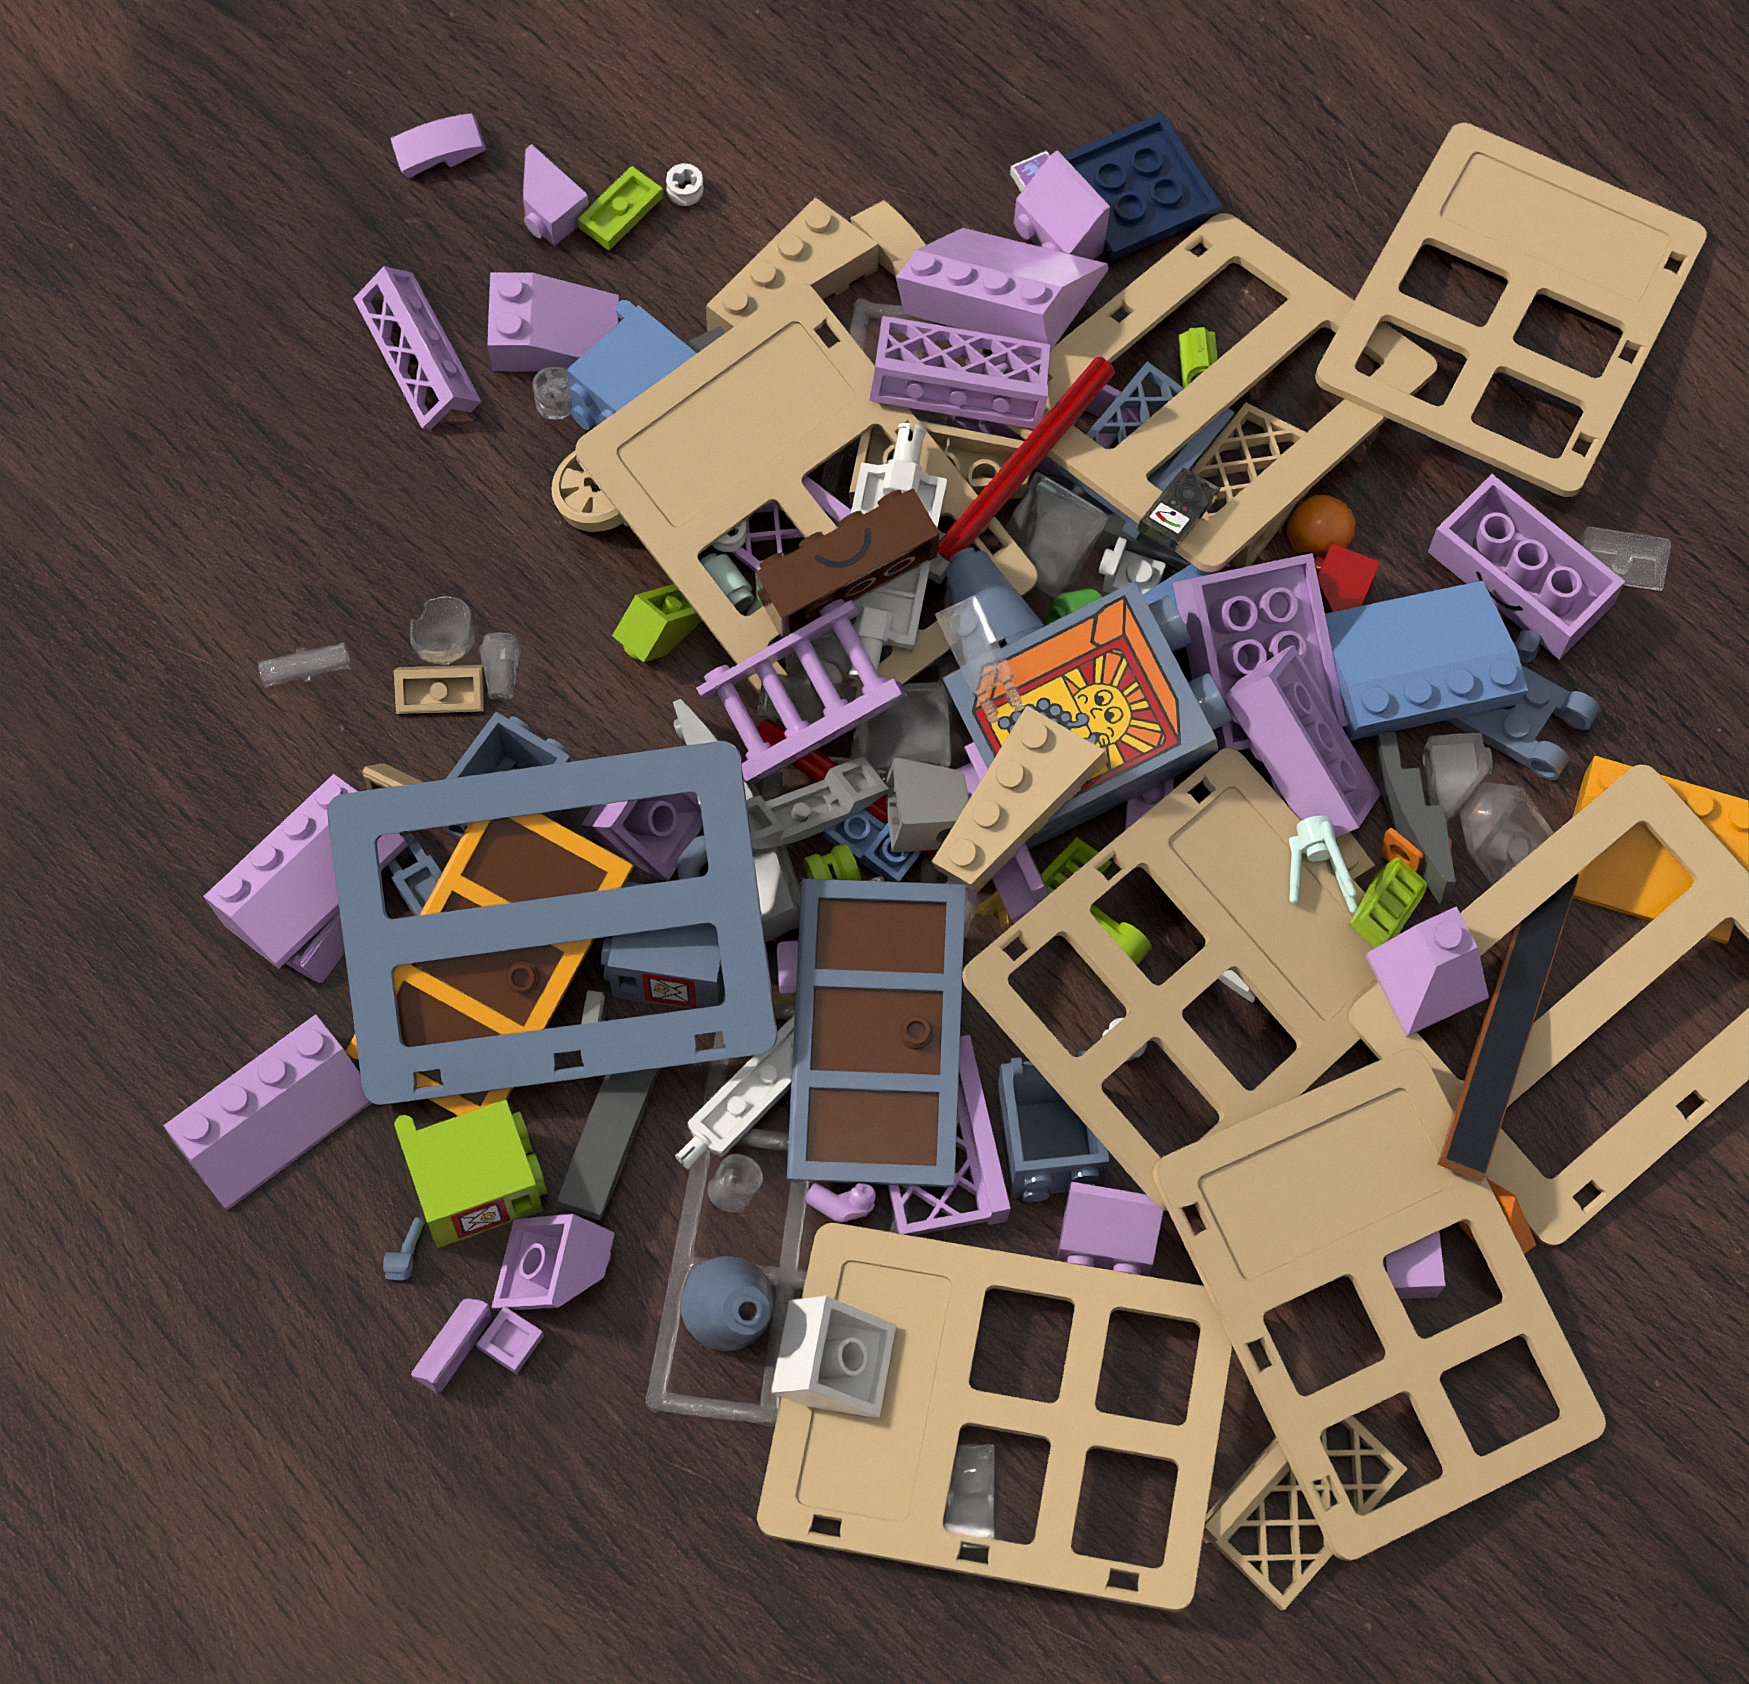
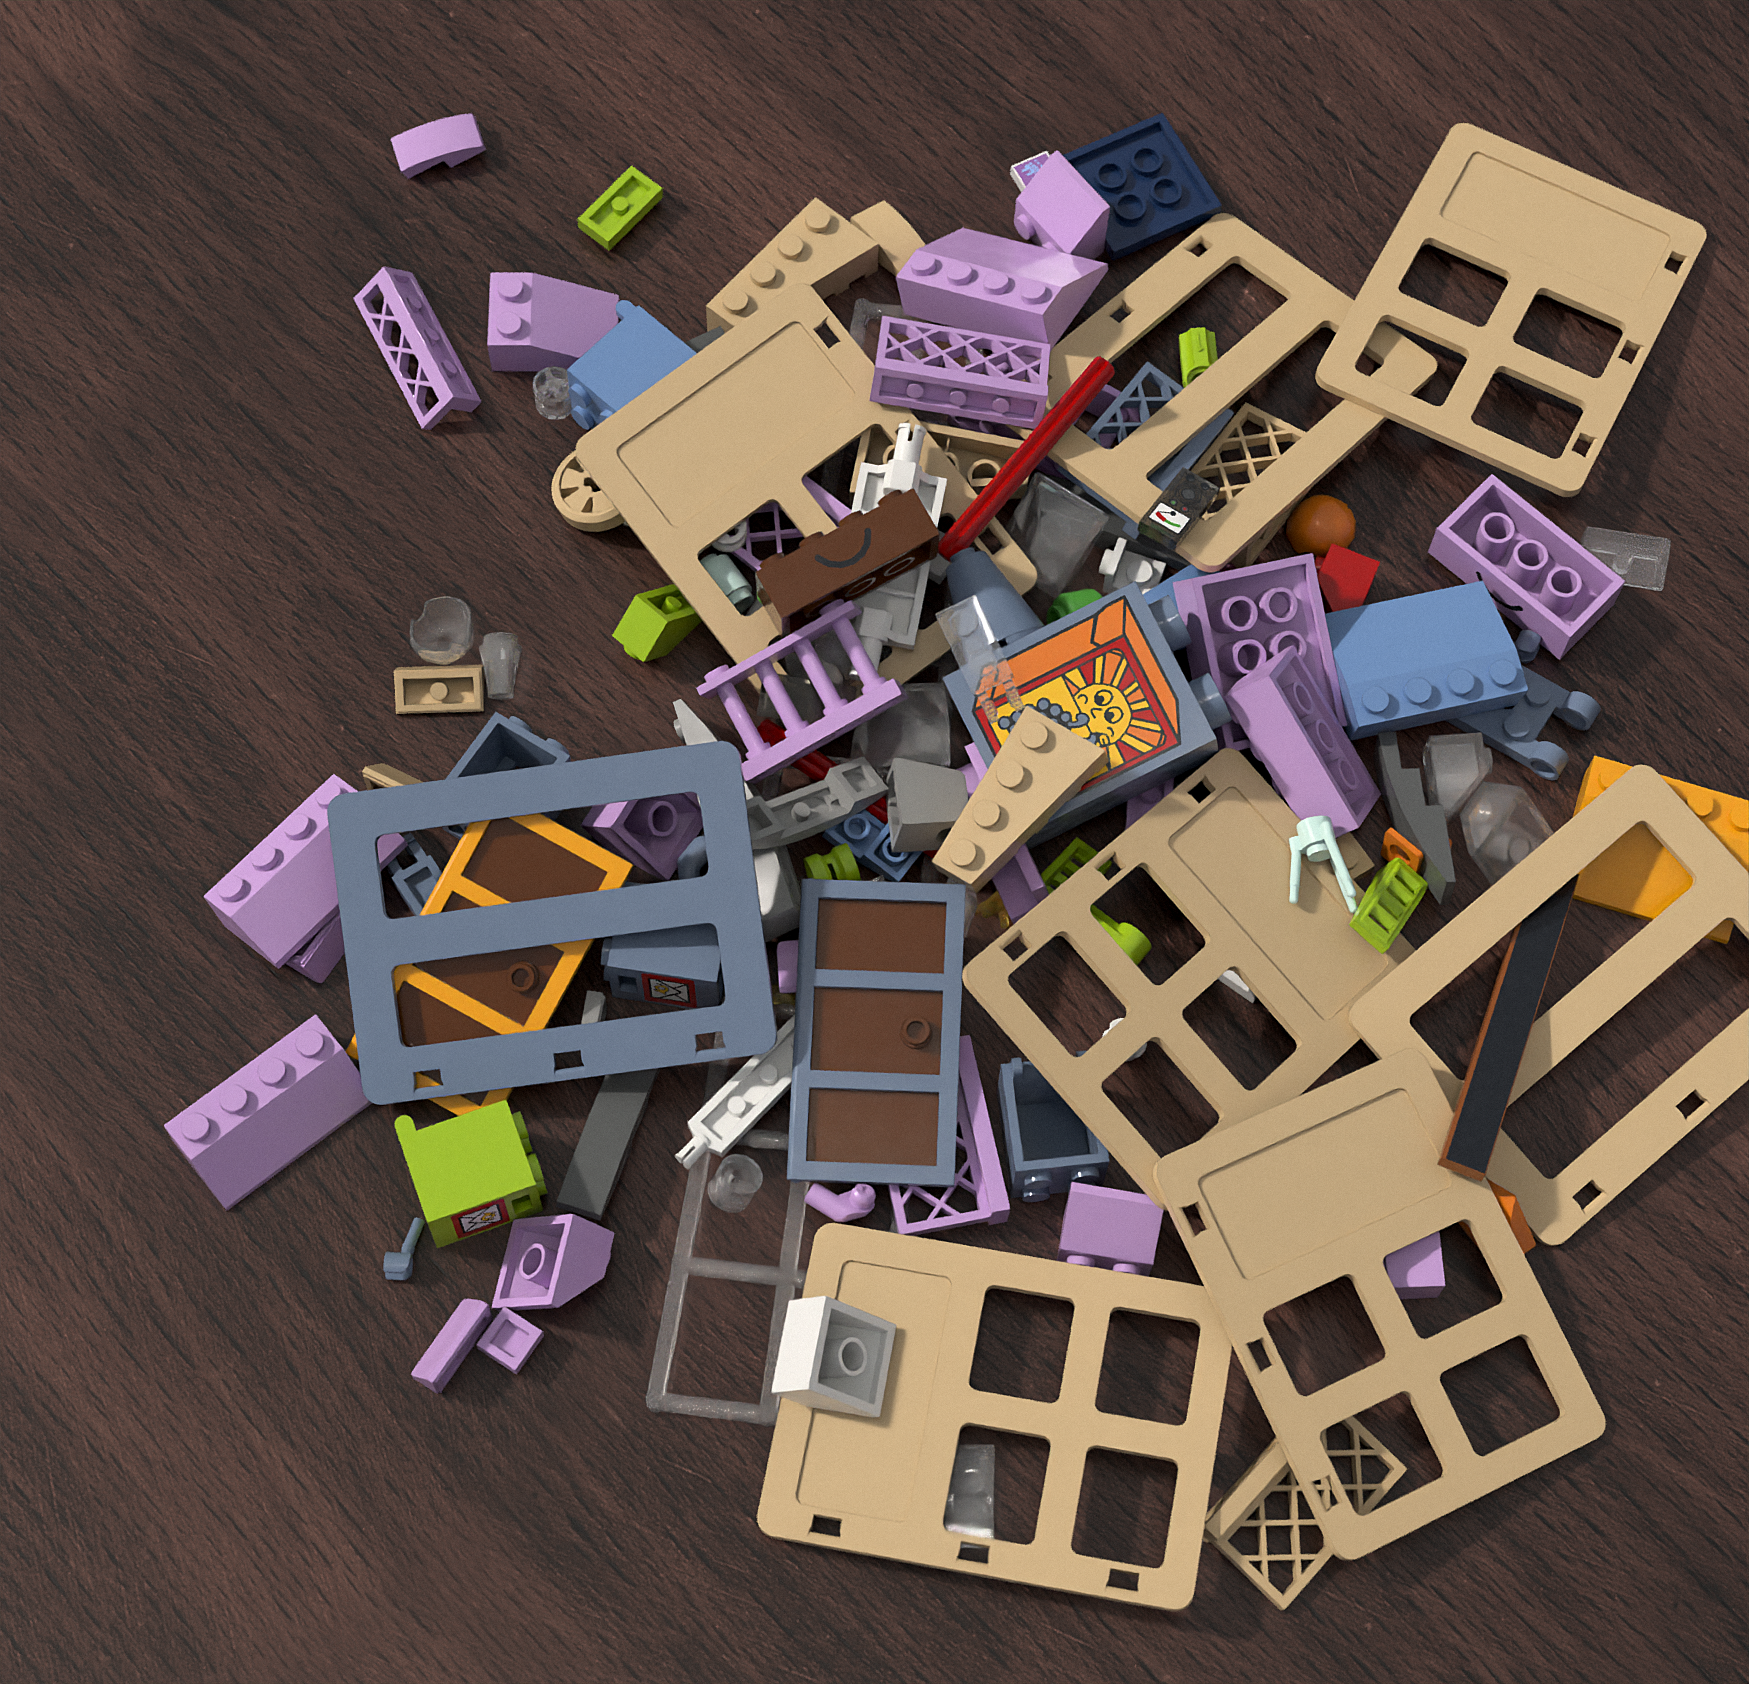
clear pin [258,641,351,688] -> none
lavender slope [523,145,589,246] -> none
white bush [666,163,703,206] -> none
sand blue cone [680,1256,774,1351] -> none
lavender slope [1365,906,1489,1037] -> none

